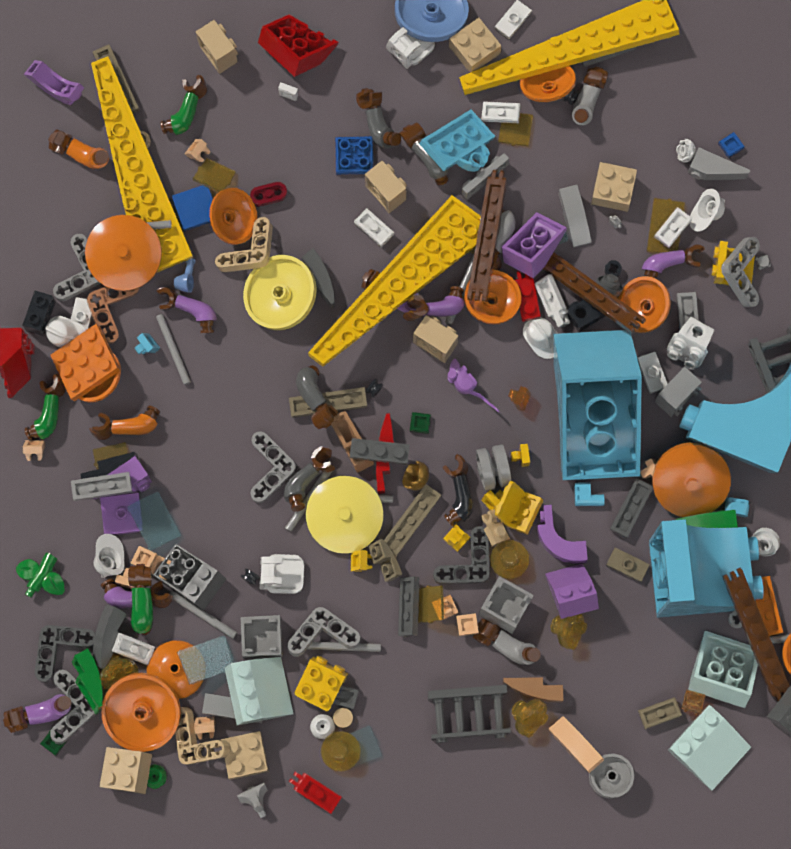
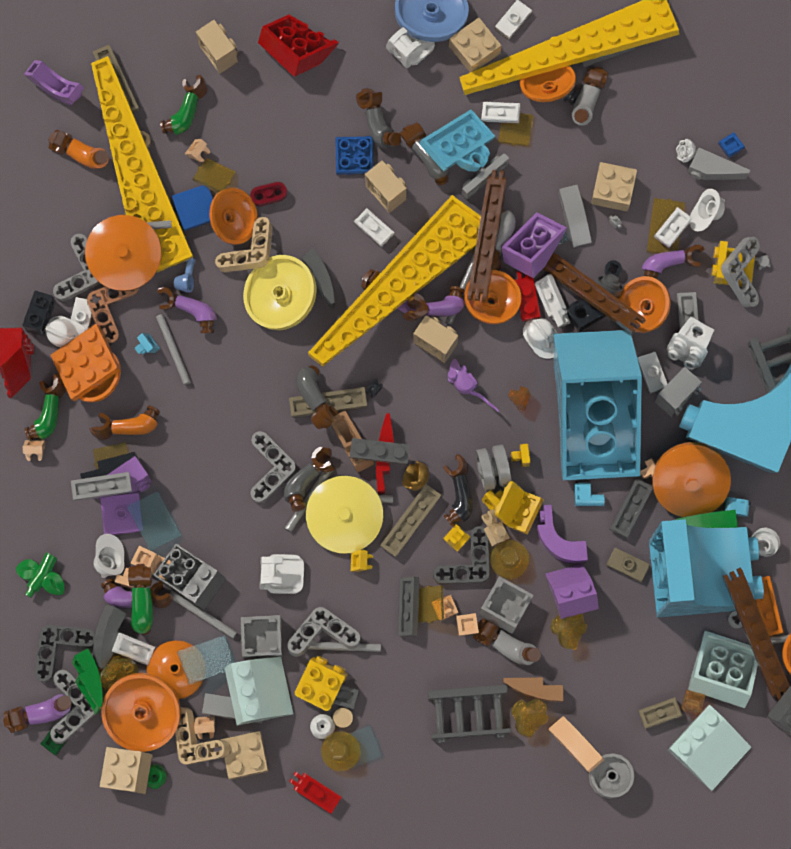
light grey piece [237,783,268,818] -> none
black bush [240,568,260,586] -> none
white tile [278,82,299,101] -> none
dark tan slope [368,539,402,582] -> none
dark green tile [410,412,431,434] -> none

